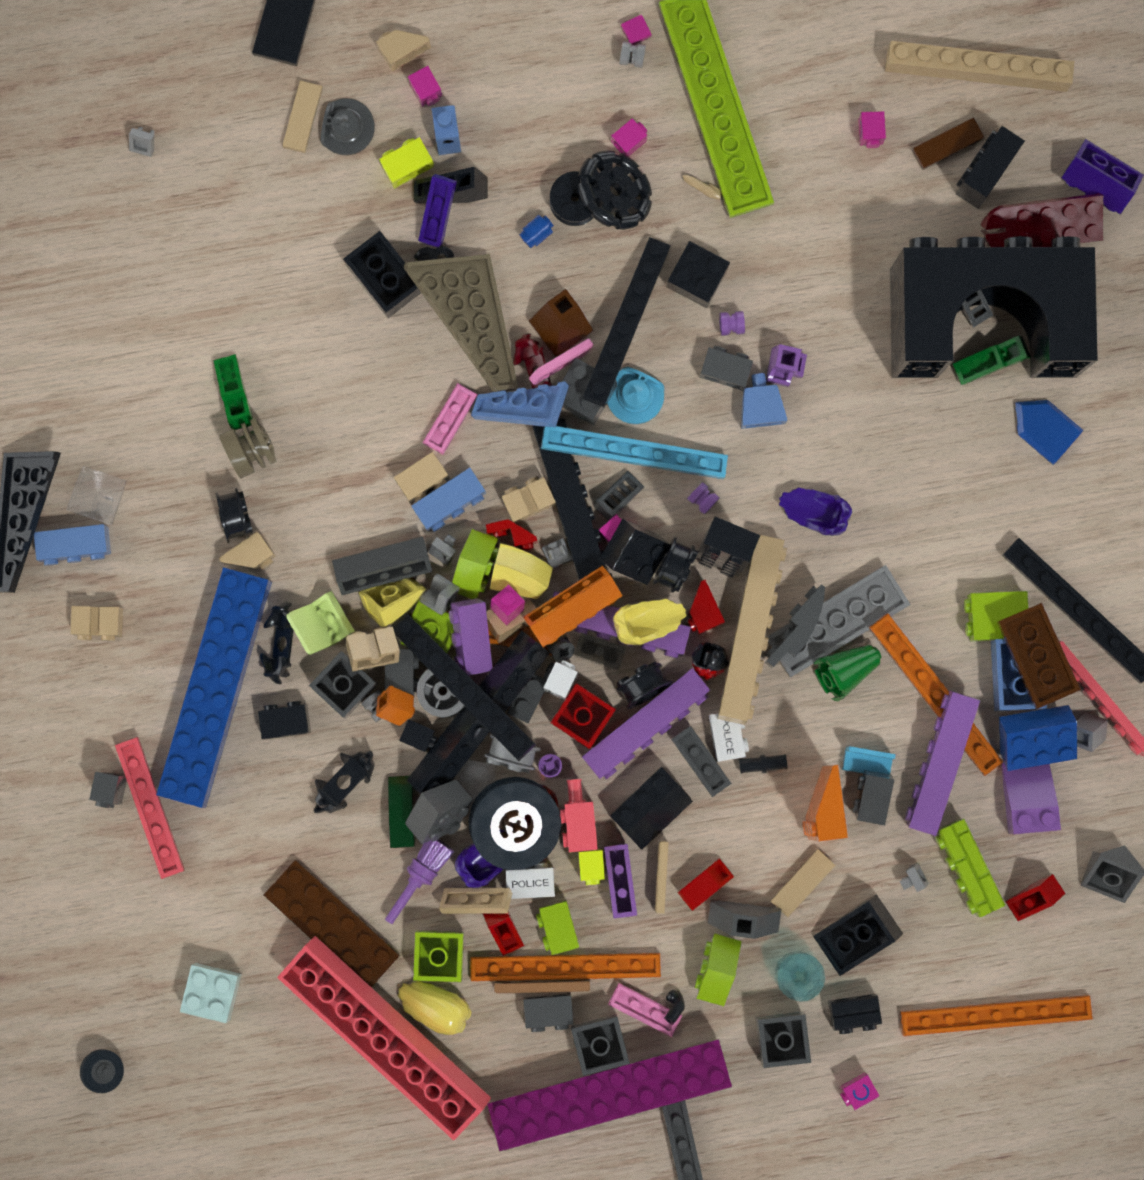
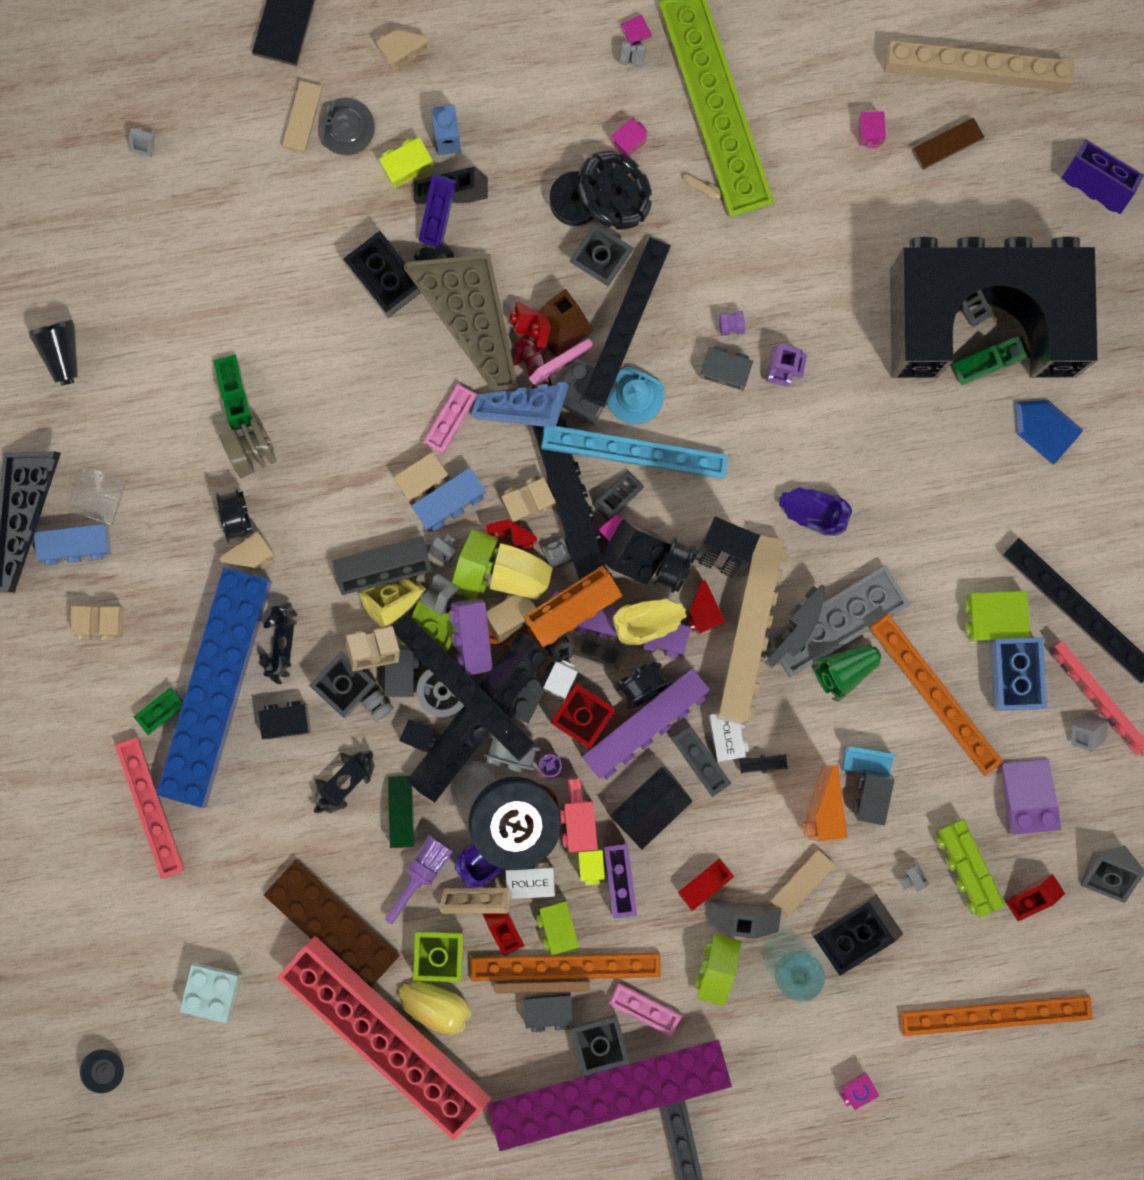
dark grey brick [89,772,127,808] -> none
yellowish green bracket [287,591,355,655] -> none
orange brick [376,685,415,726] -> none
dark grey brick [405,780,473,844] -> none
dark pink brick [408,66,442,107] -> none
dark pink brick [491,584,525,626] -> none
blue brick [519,215,554,249] -> none
tan tile [654,841,669,914] -> none
black arm [664,990,685,1025] -> none
black brick [666,241,730,308] -> none
medium lavender wheel [687,482,720,515] -> none
black piece [692,642,728,680] -> none
medium blue torso [741,373,787,429] -> none
dark grey brick [756,1012,811,1068] -> none
black brick [828,994,882,1034] -> none
medium lavender brick [905,690,980,836] -> none
black brick [956,126,1025,209] -> none
dark red plate [980,193,1103,247] -> none
reddish brown plate [997,603,1081,709] -> none
blue brick [999,705,1077,771] -> none
none -> black cone [28,320,78,386]
none -> green plate [134,687,183,735]
none -> red slope [509,302,551,348]
none -> dark grey slope [569,223,634,287]

